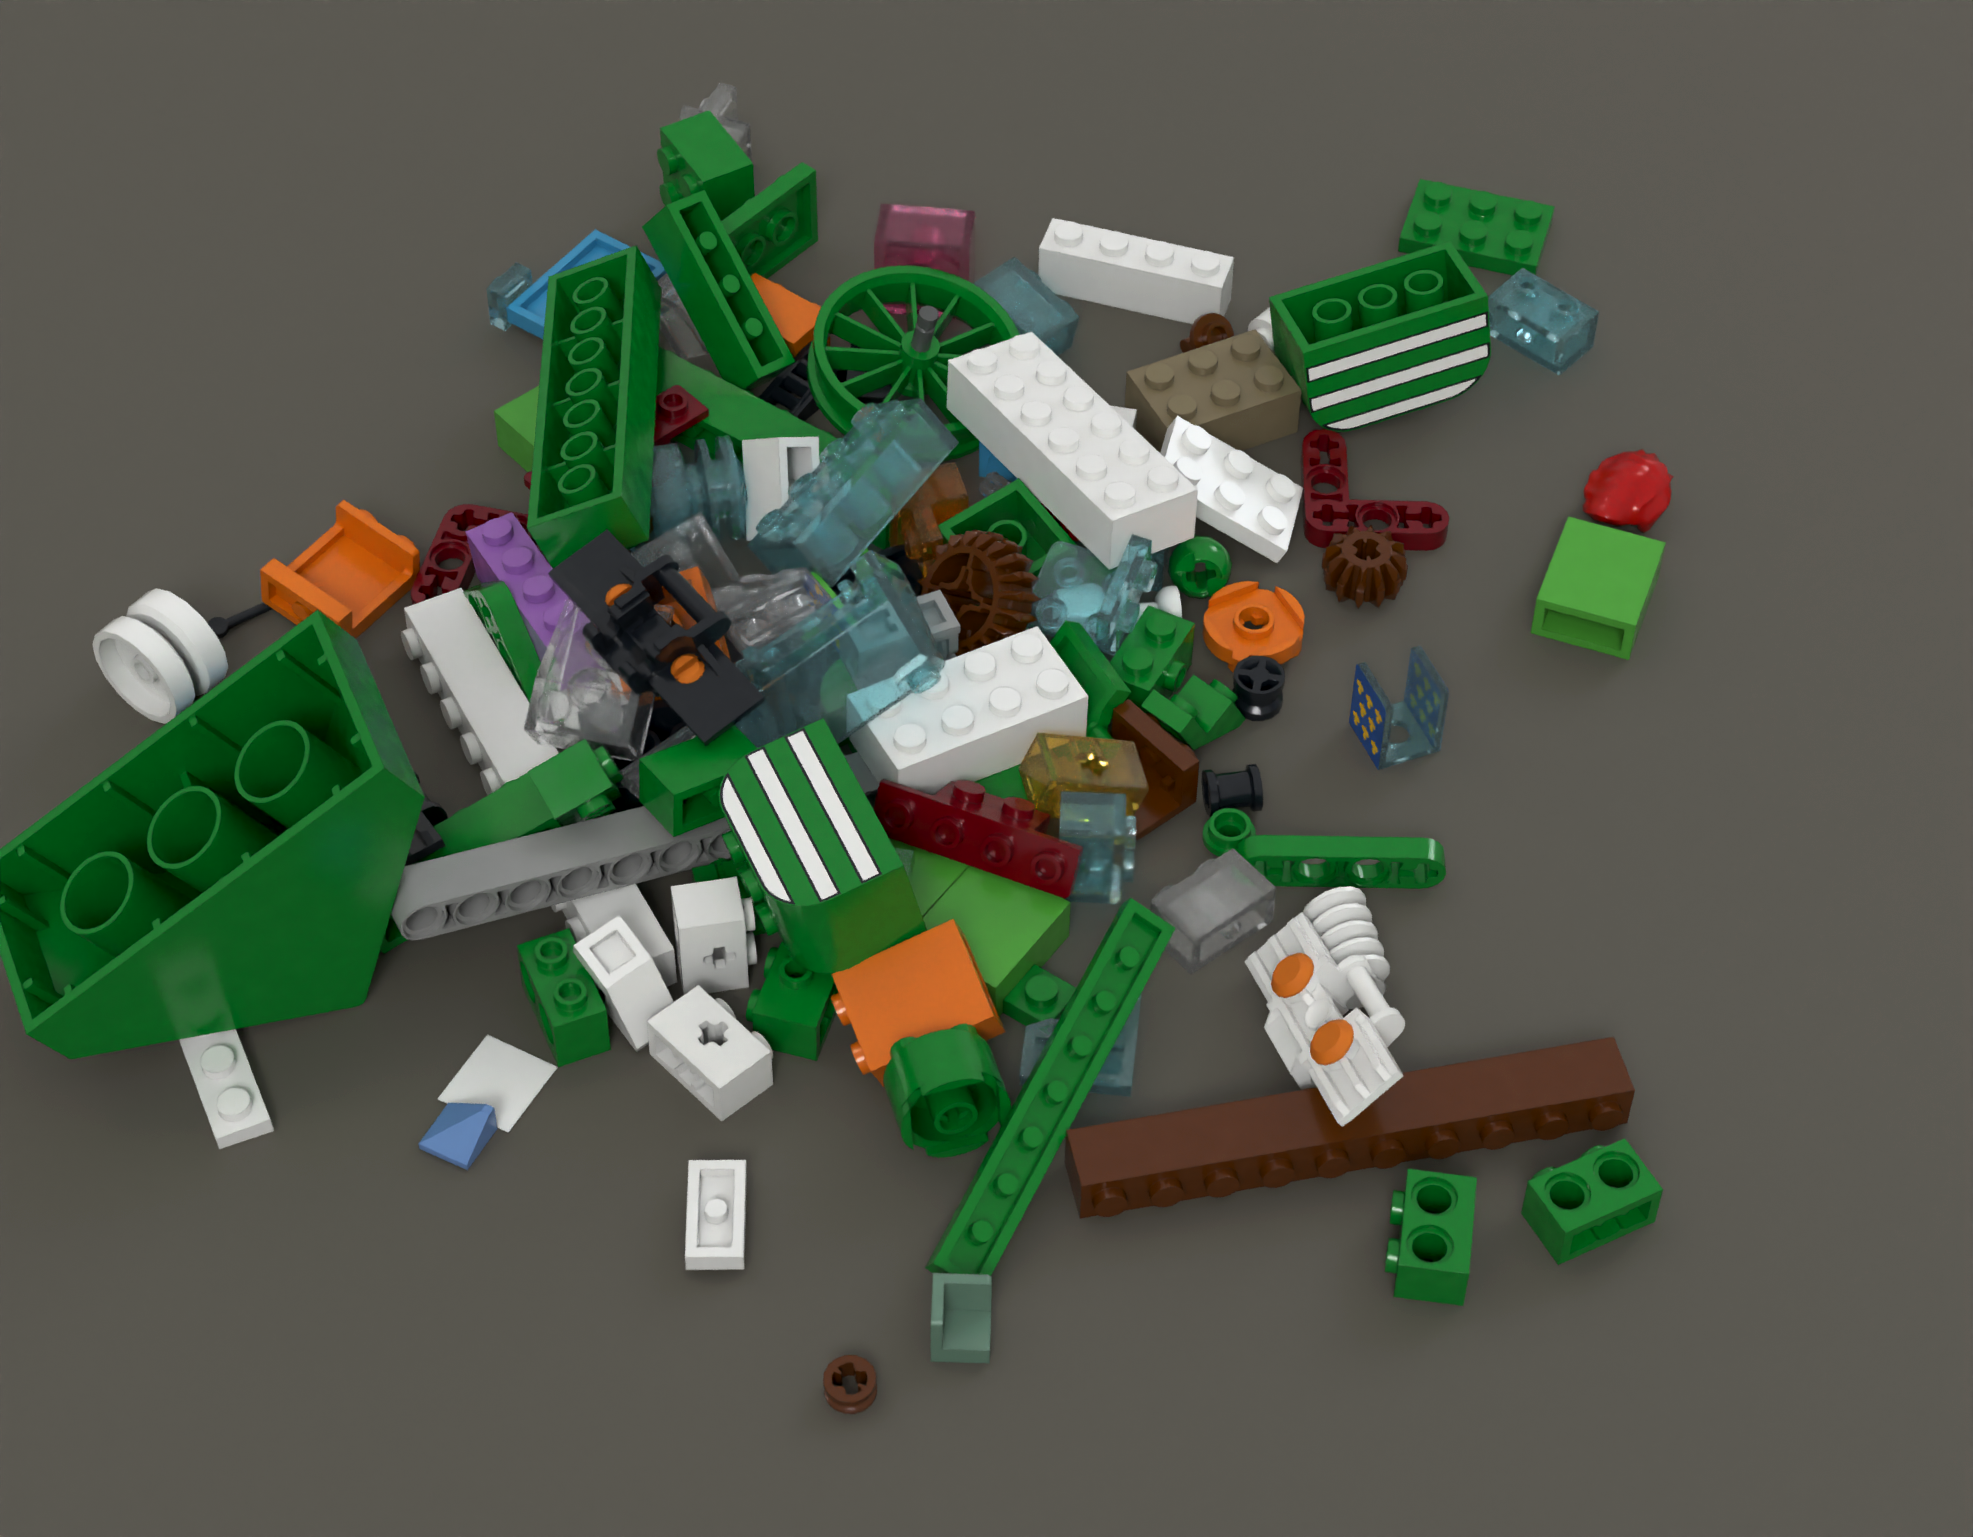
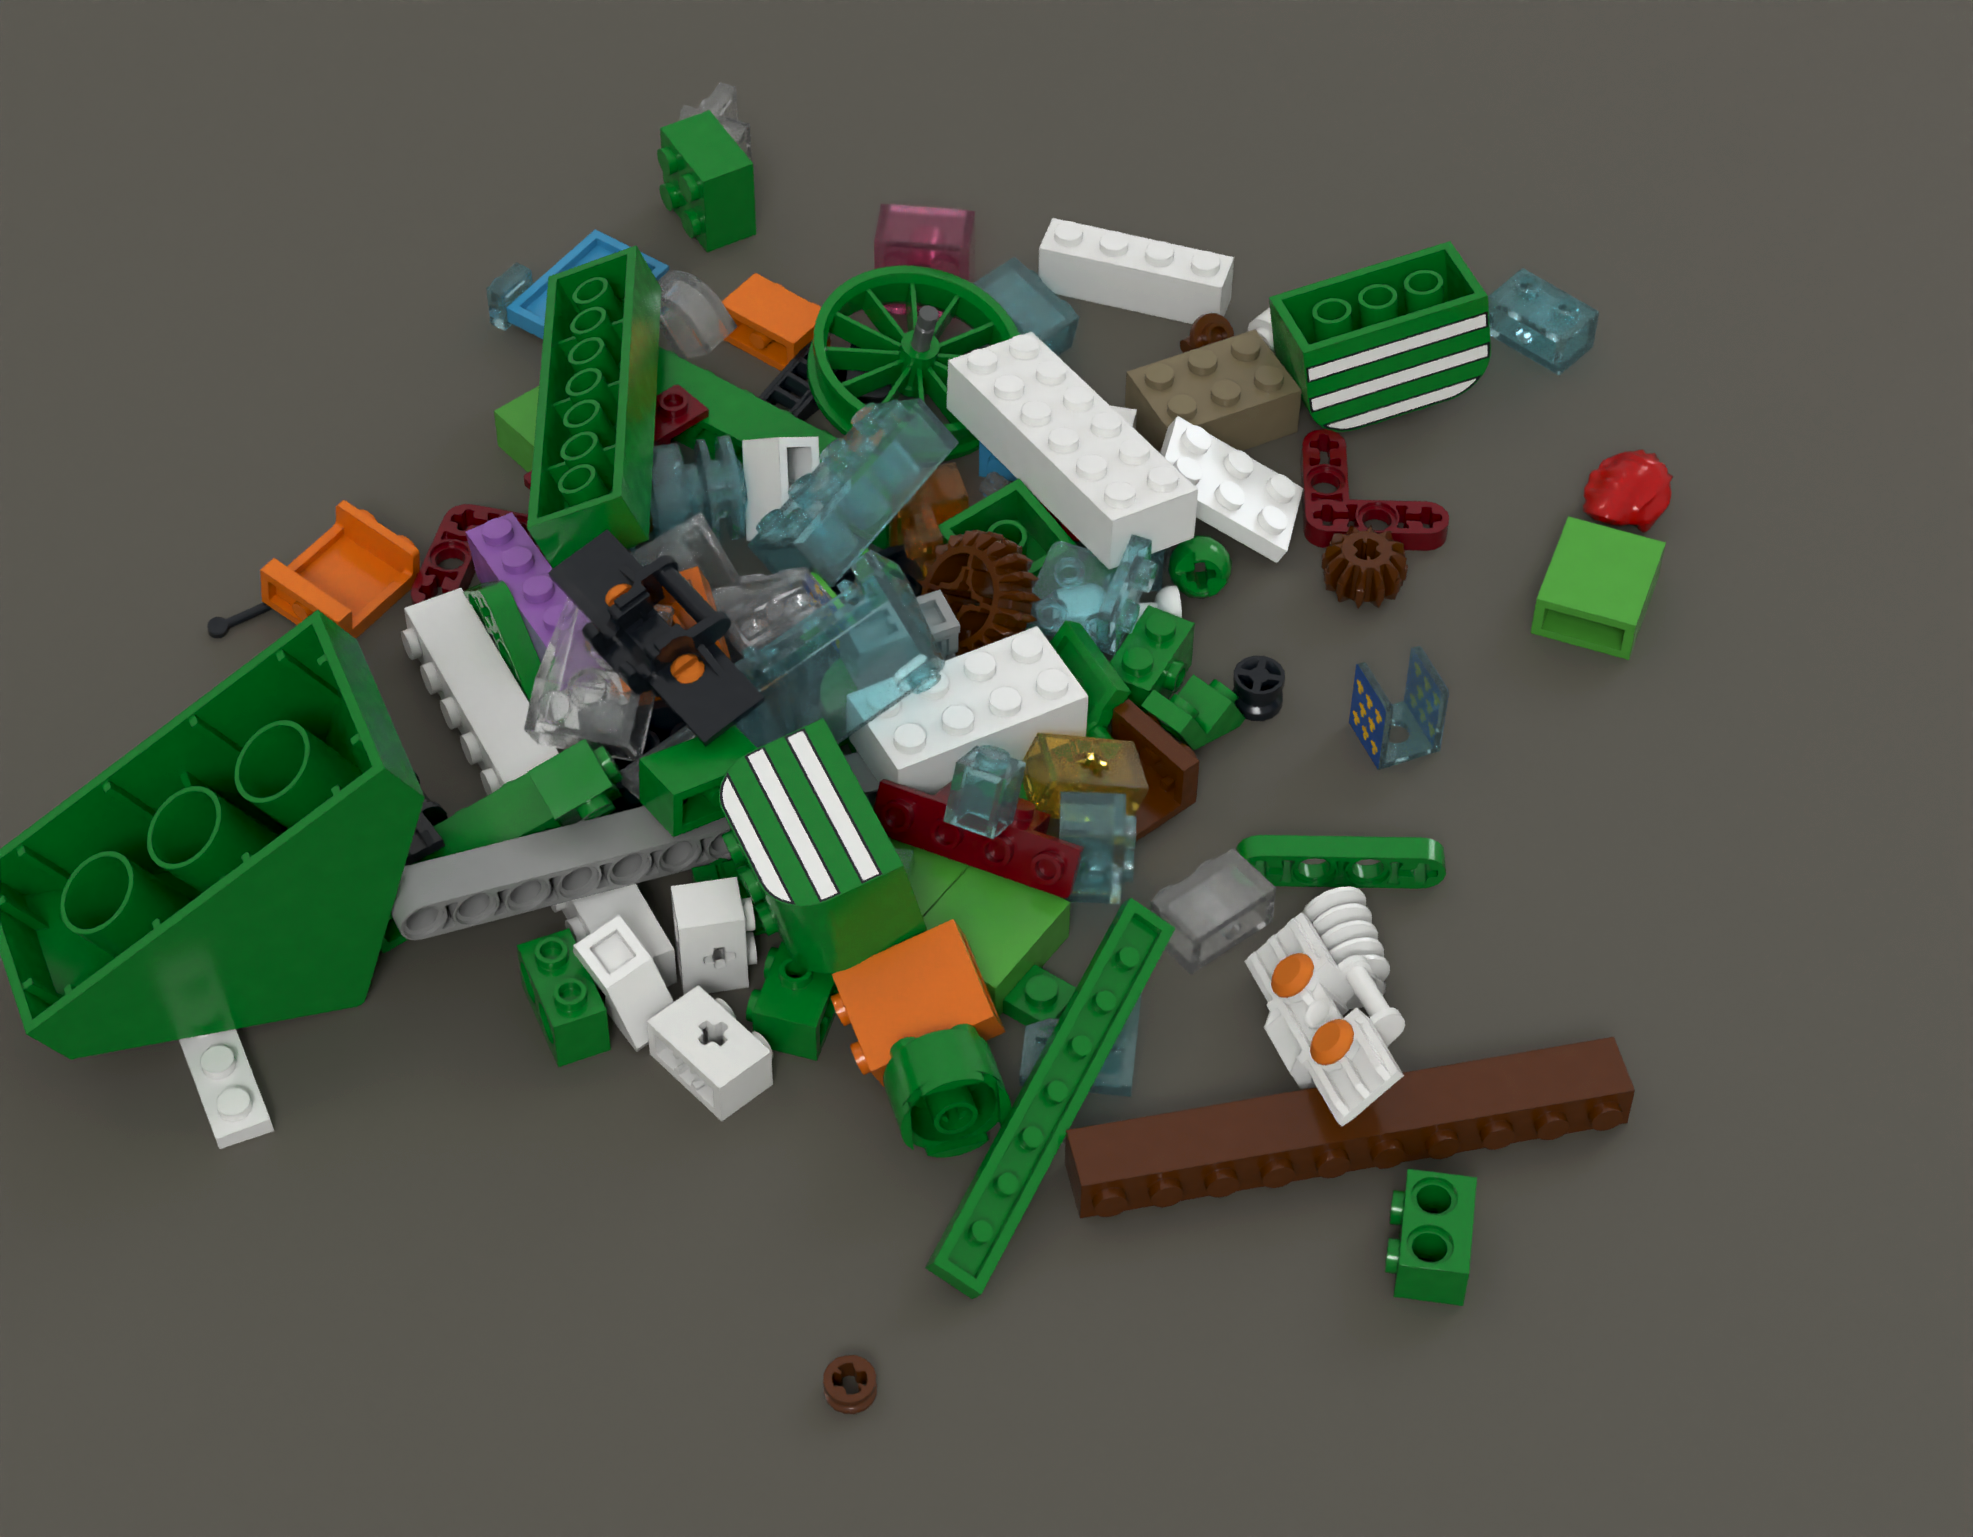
white wheel [92,588,228,724] -> none
medium blue slope [418,1103,497,1170] -> none
white sticker [438,1034,558,1133] -> none
green brick [642,190,795,391] -> none
white plate [685,1160,747,1270] -> none
green plate [721,162,818,279] -> none
sand green panel [931,1273,992,1364] -> none
black bush [1201,764,1263,817] -> none
orange plate [1202,581,1305,673] -> none
green plate [1202,808,1256,859] -> none
green plate [1398,179,1555,280] -> none
green brick [1521,1138,1663,1265] -> none
none -> clear light blue brick [943,745,1026,839]

